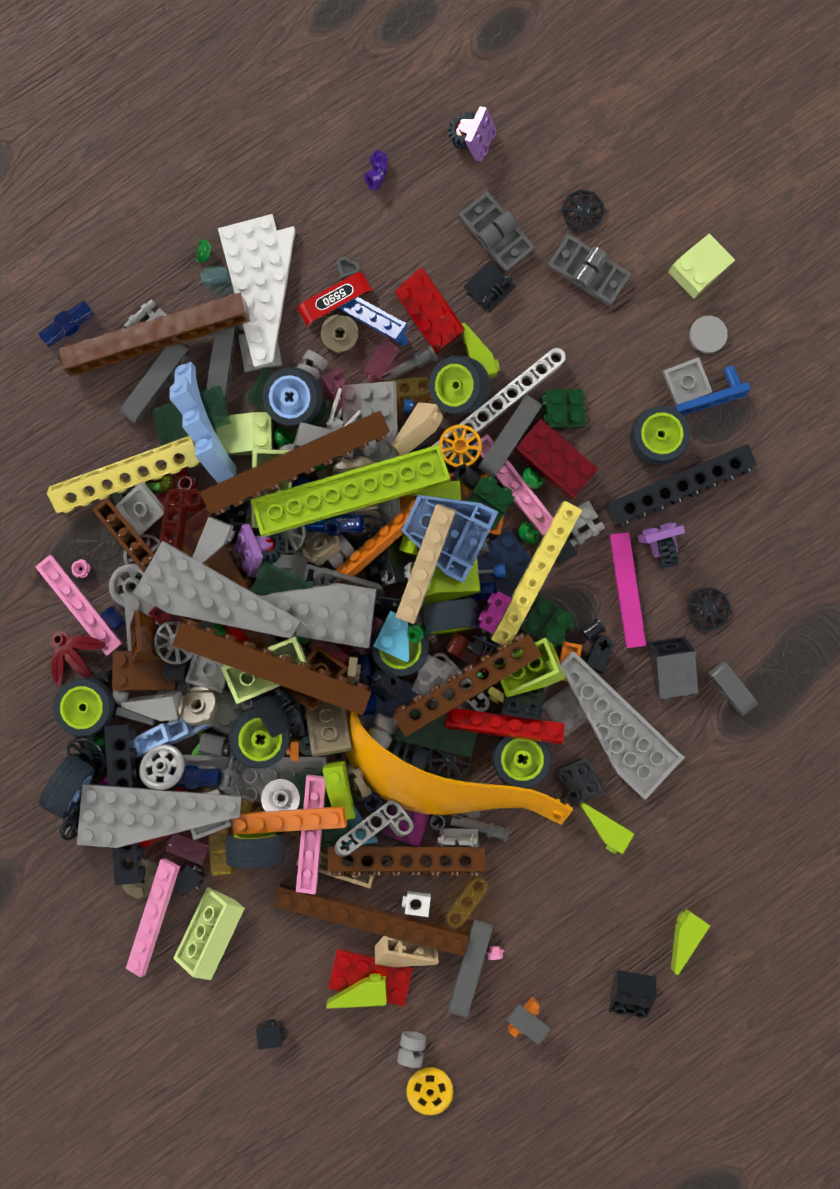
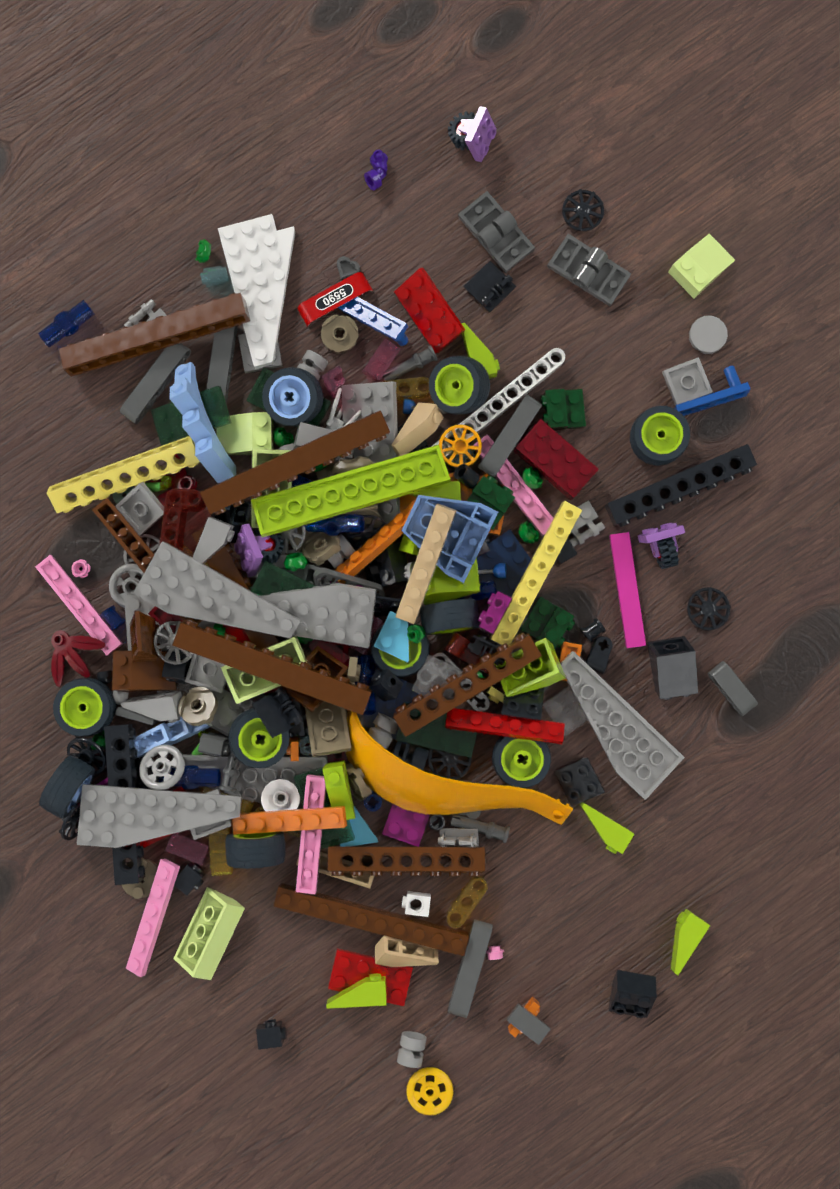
light grey beam [335,801,413,857] -> none
none -> green plate [283,552,308,572]

